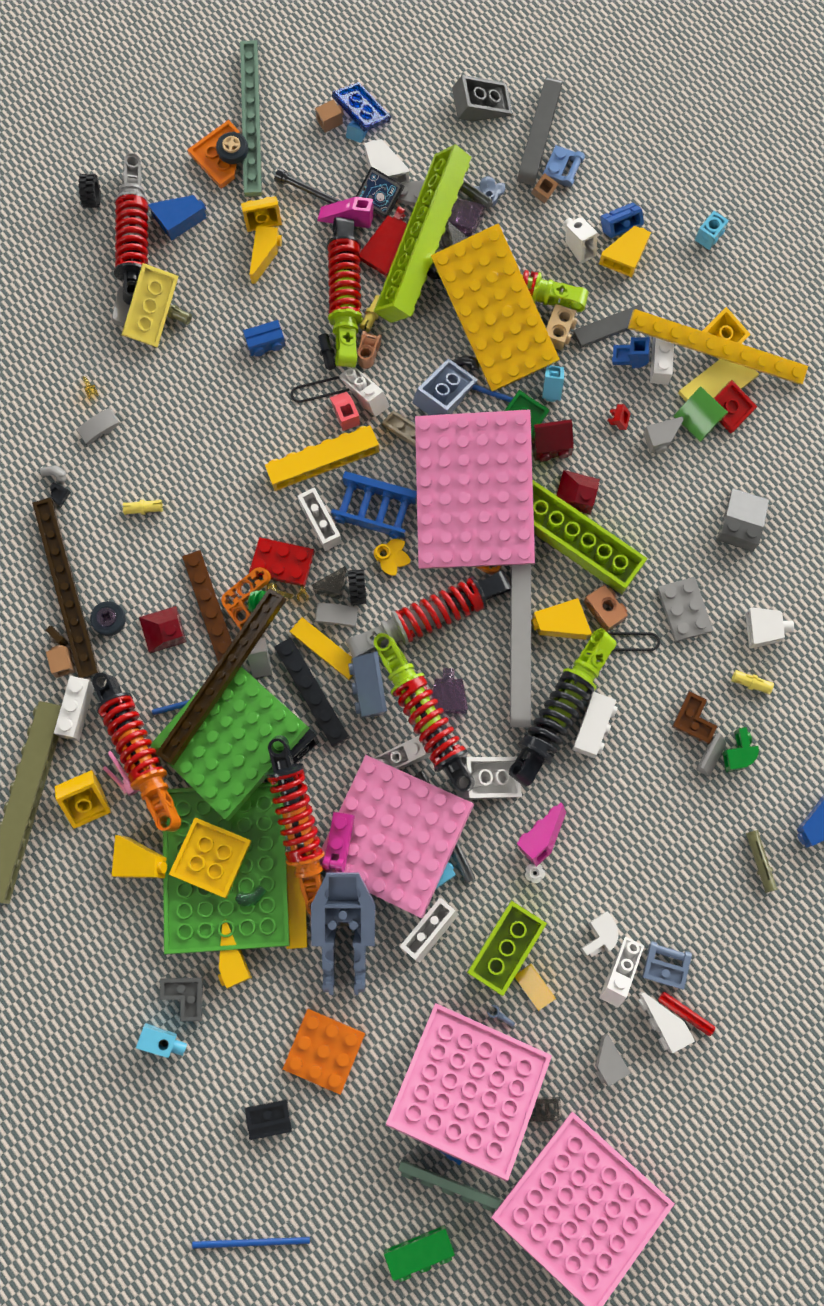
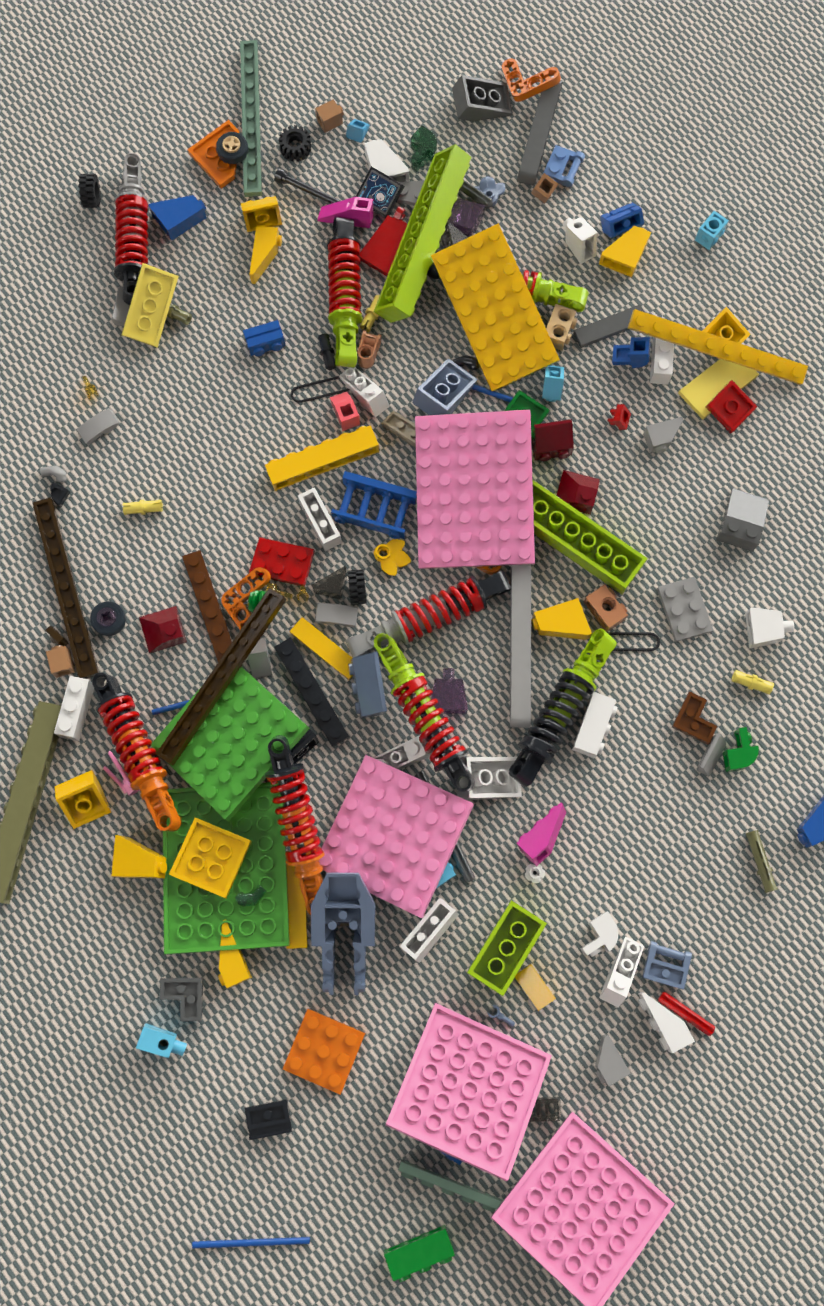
dark pink plate [322,812,355,872] -> none
clear blue tile [331,82,392,131] -> none
bright green slope [674,386,728,442] -> none
none -> black tyre [279,125,312,162]
none -> clear green brick [411,125,437,172]
none -> orange beam [502,58,561,102]

